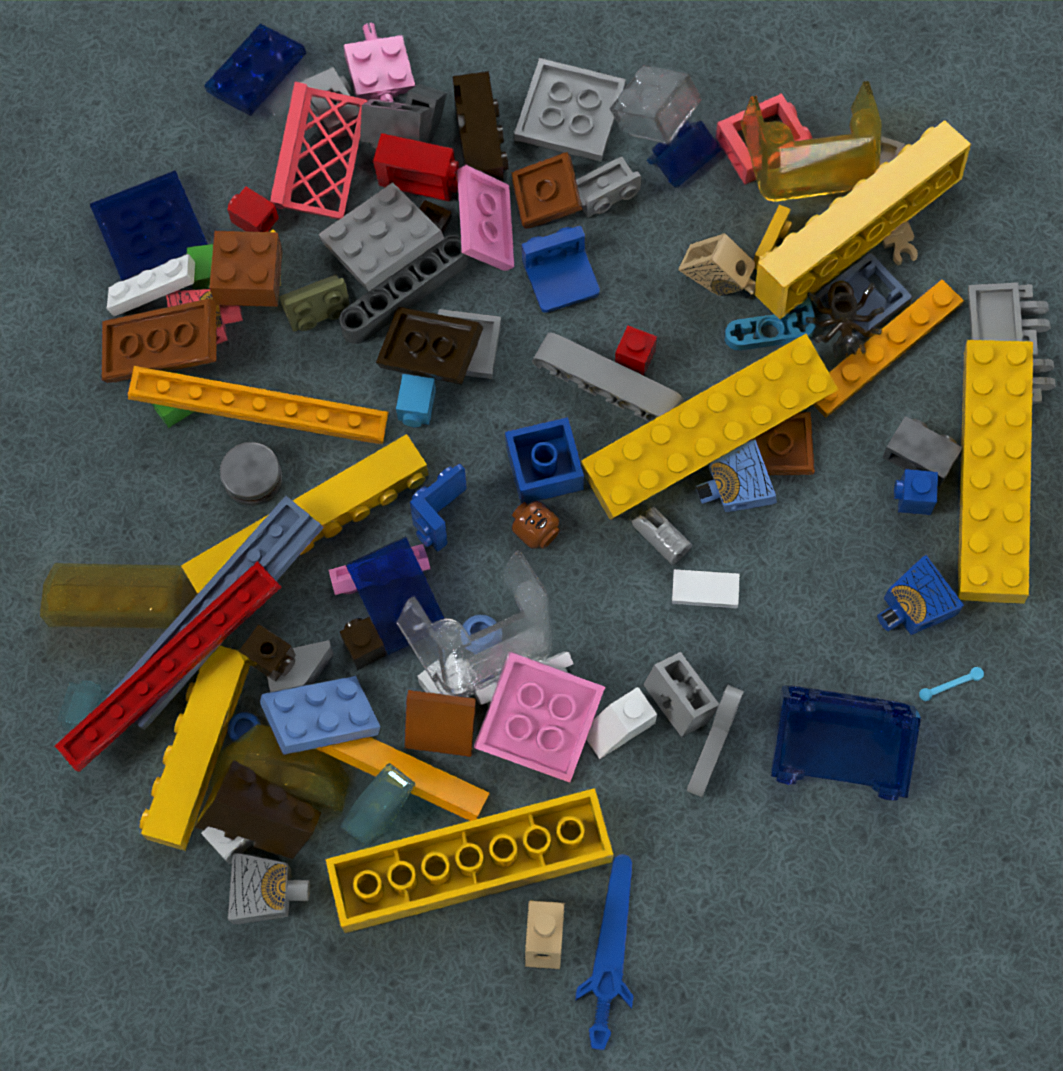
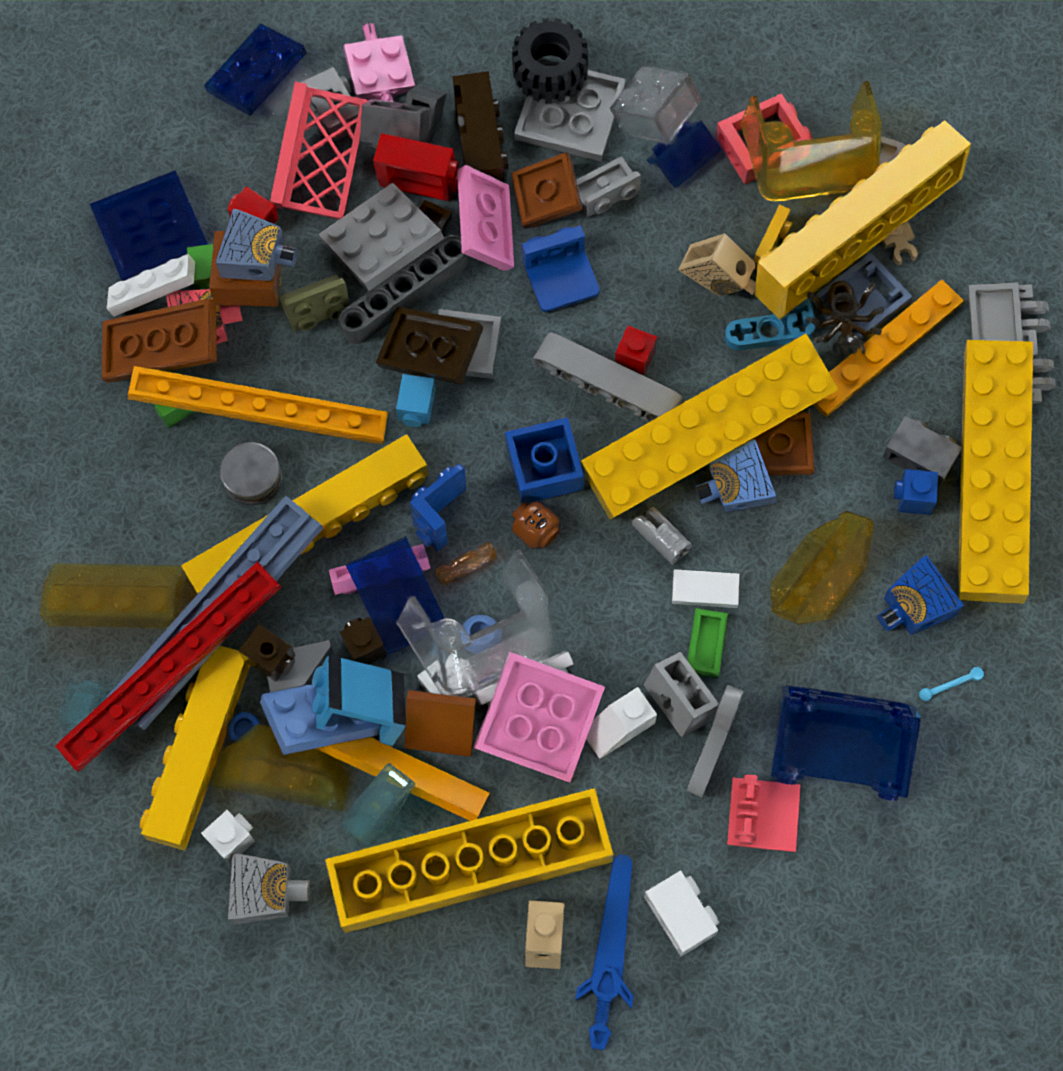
dark brown wedge [194,759,321,859] -> none
none -> sand blue torso [216,209,298,281]
none -> dark azure panel [312,655,406,746]
none -> clear orange axle [435,542,497,586]
none -> black tyre [512,18,588,104]
none -> white brick [644,870,719,956]
none -> bright green tile [687,608,728,679]
none -> coral hinge [727,775,800,852]
none -> clear yellow wedge [771,510,874,625]

